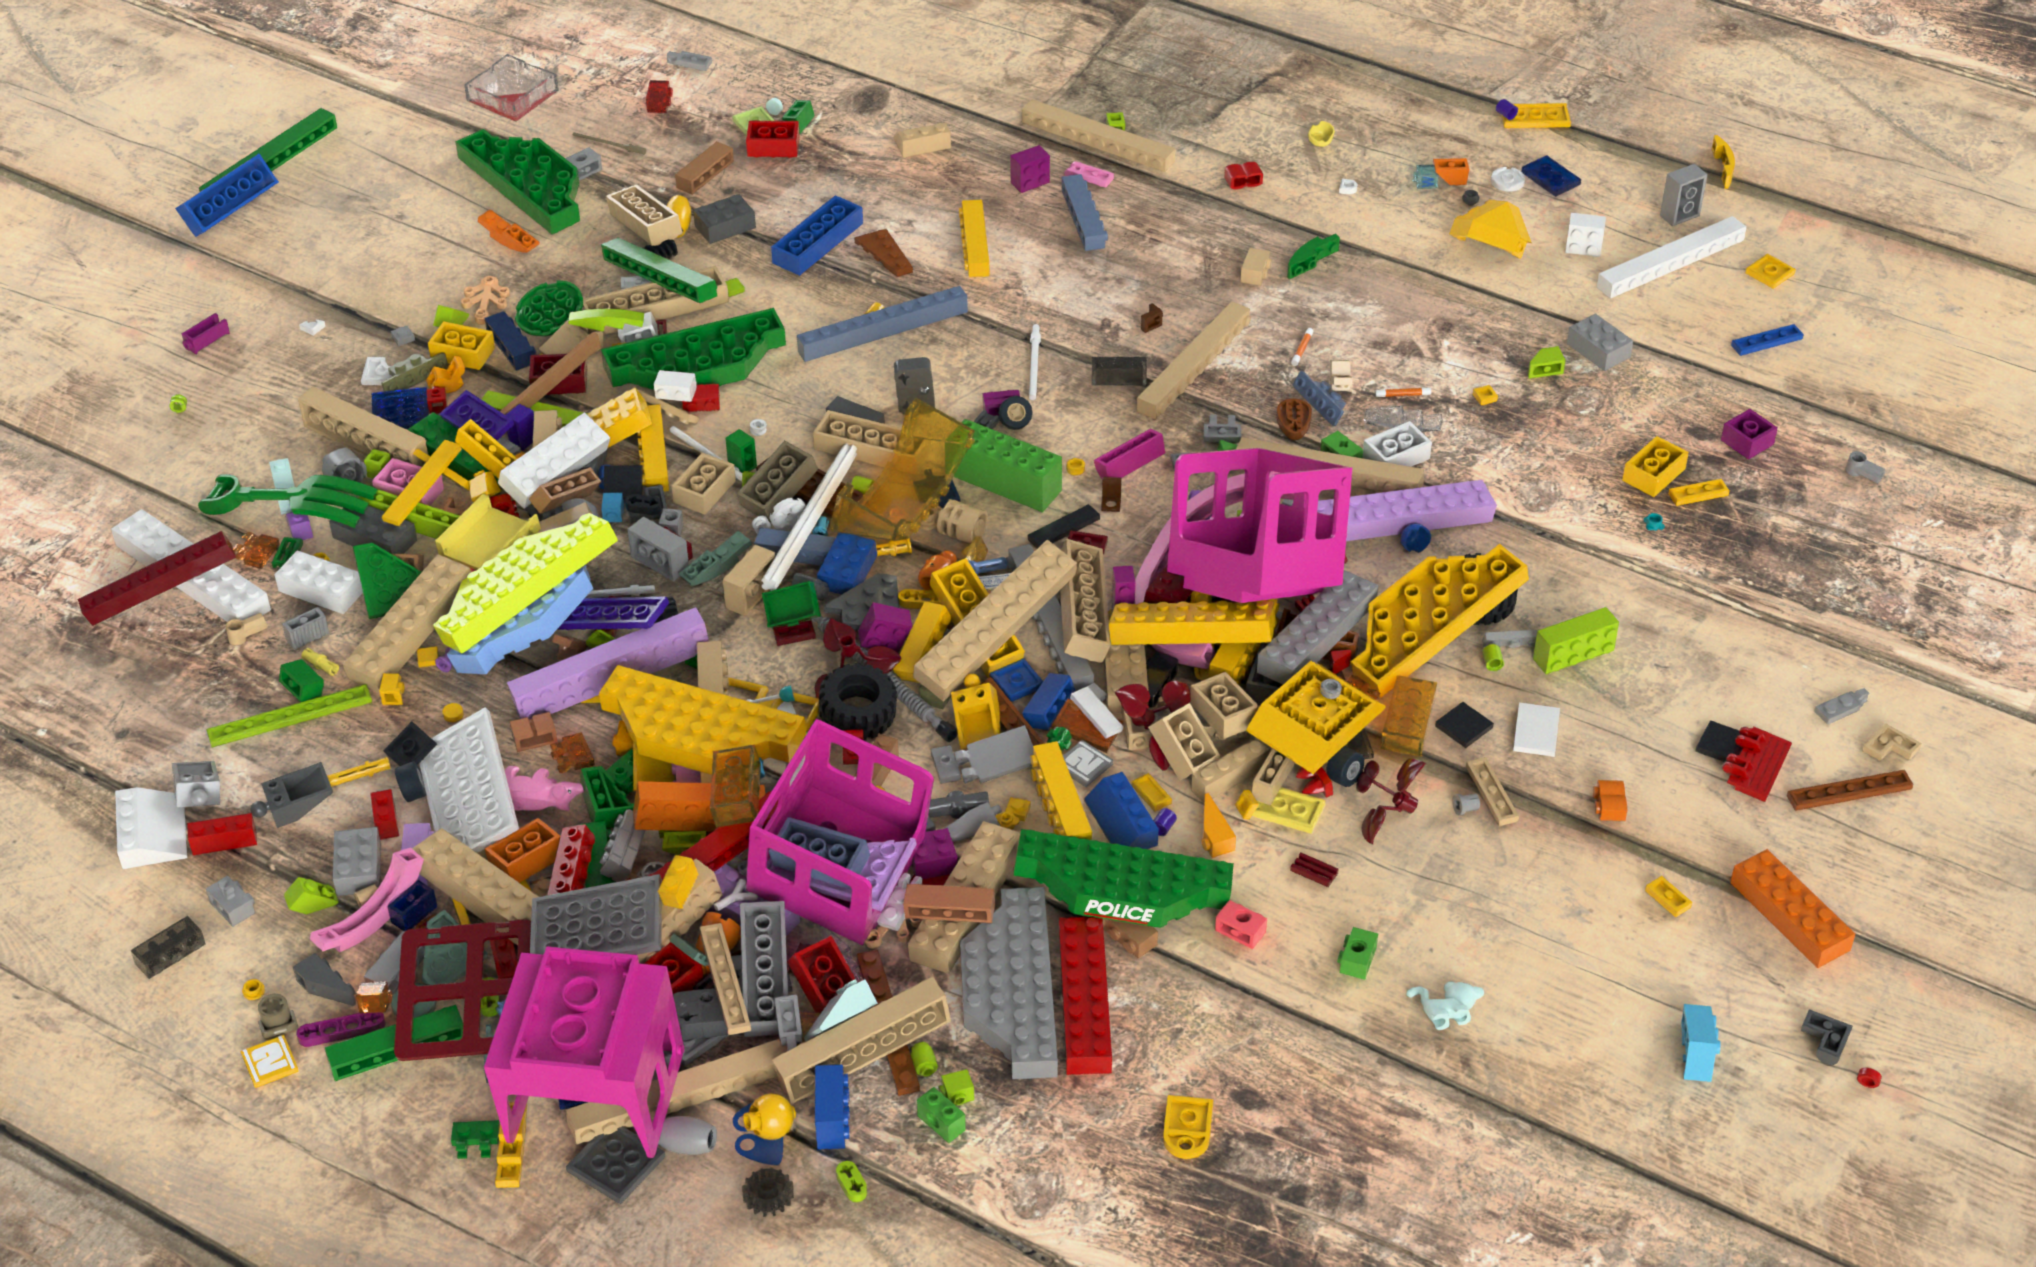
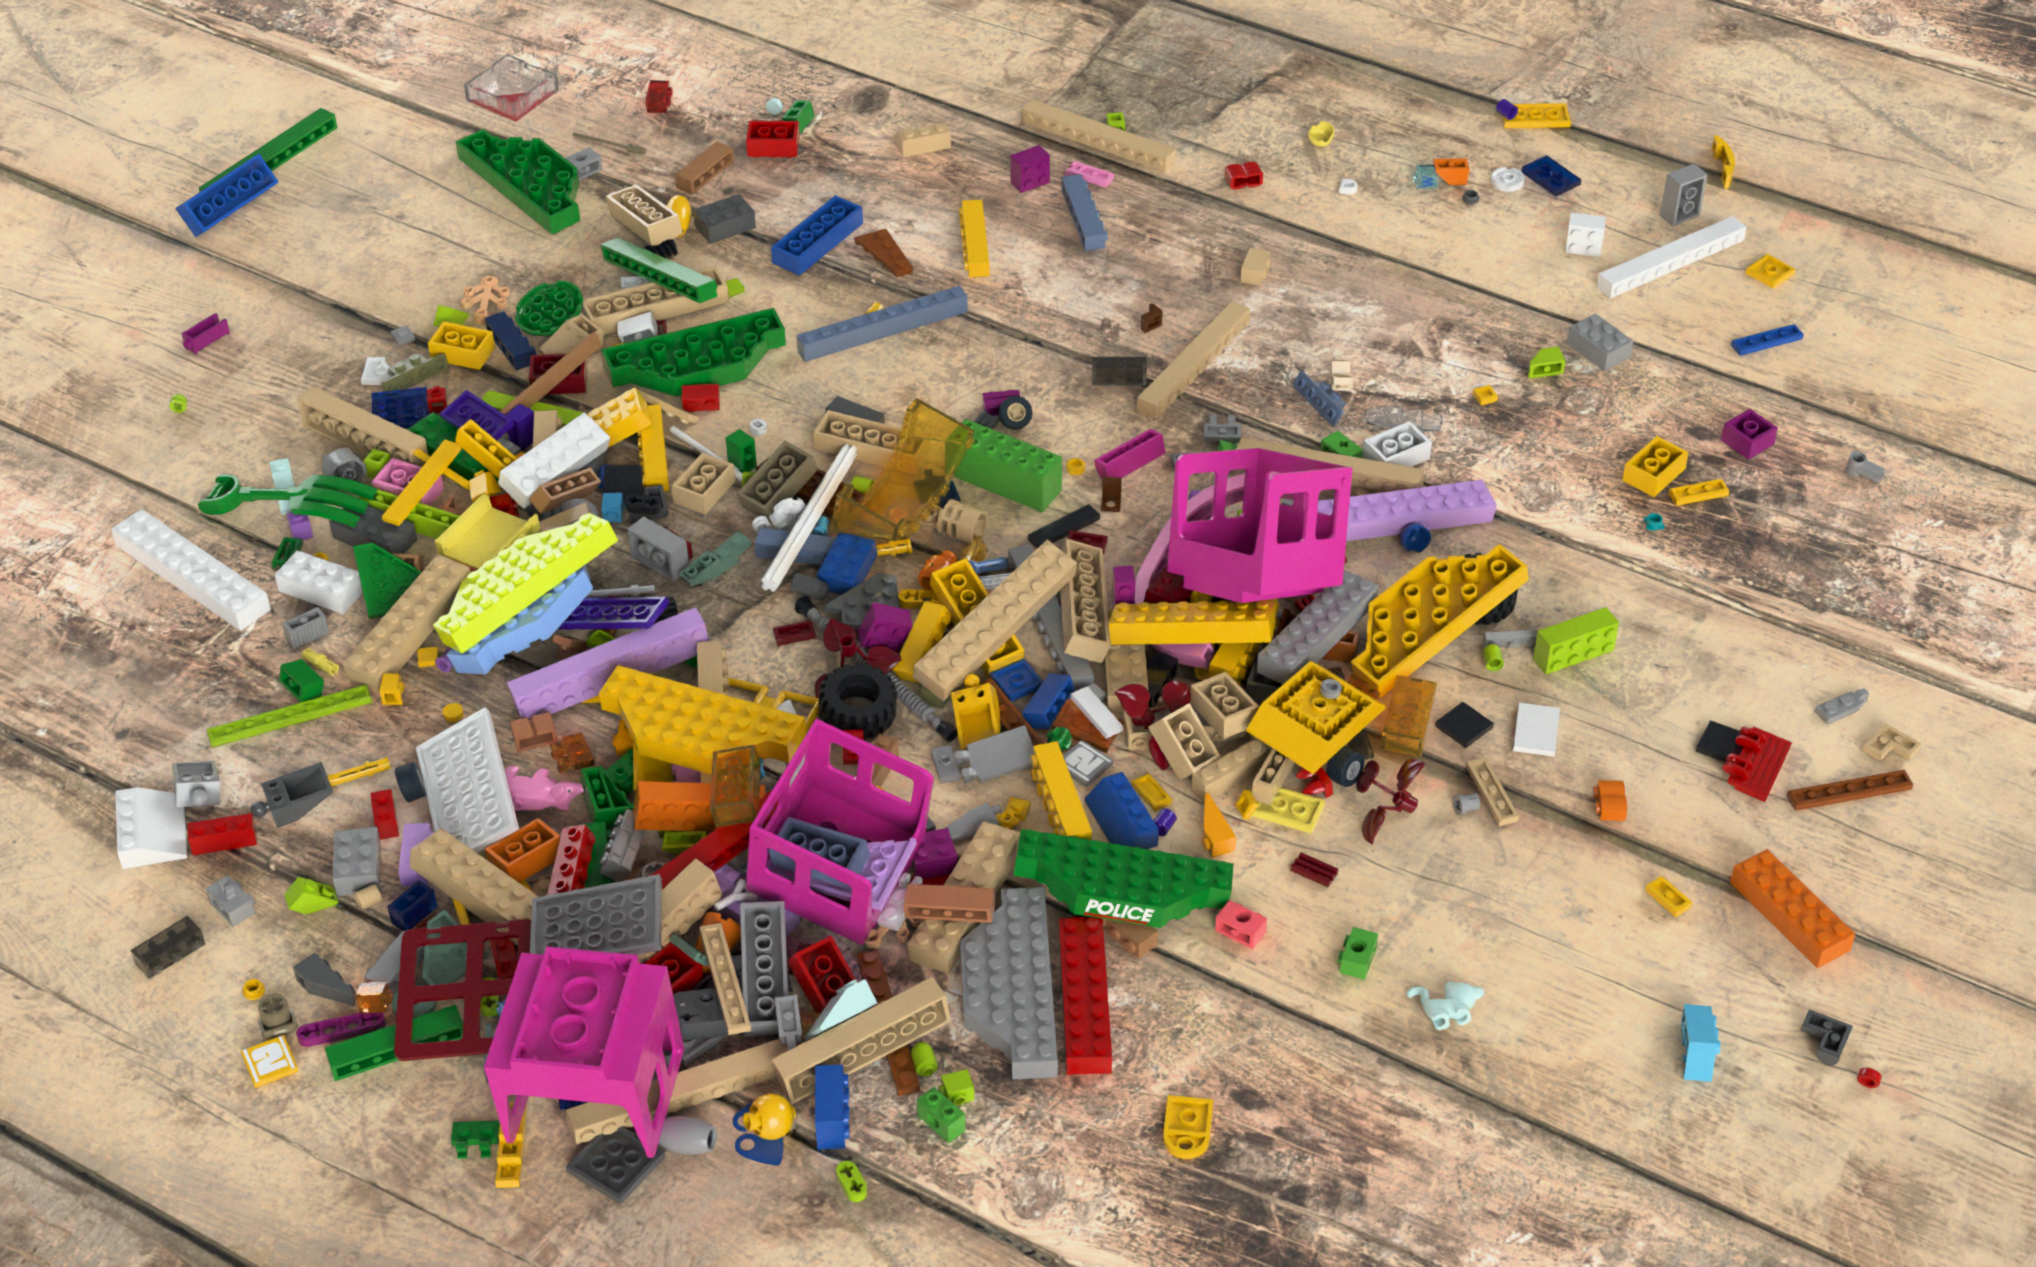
dark red brick [78,531,236,626] -> none
tan piece [226,613,267,646] -> none
clear orange plate [234,531,280,569] -> none
white tile [299,320,325,336] -> none
bright pink arch [310,848,424,952] -> none
black tile [383,721,437,766] -> none
light orange brick [426,356,465,394] -> none
orange slope [478,209,540,253] -> none
lime slope [568,309,644,332] -> none
white brick [654,370,697,402] -> none
yellow brick [657,855,699,909] -> none
light grey brick [659,508,684,536] -> none
light grey hinge [667,51,712,71] -> none
tan brick [722,545,775,616] -> none
yellowish green tile [732,106,775,136] -> none
clear smoke gear [742,1167,794,1217] -> none
teal hinge [746,685,795,703] -> none
green container [762,581,821,629] -> none
dark grey axle [894,357,935,414] -> none
dark grey piece [928,791,990,819] -> none
white bar [1029,324,1041,400] -> none
dark orange piece [1276,398,1312,440] -> none
green slope [1287,233,1340,279] -> none
bar [1291,328,1314,366] -> none
red slope [1329,650,1351,674] -> none
orange bar [1376,388,1431,397] -> none
yellow panel [1449,200,1532,259] -> none

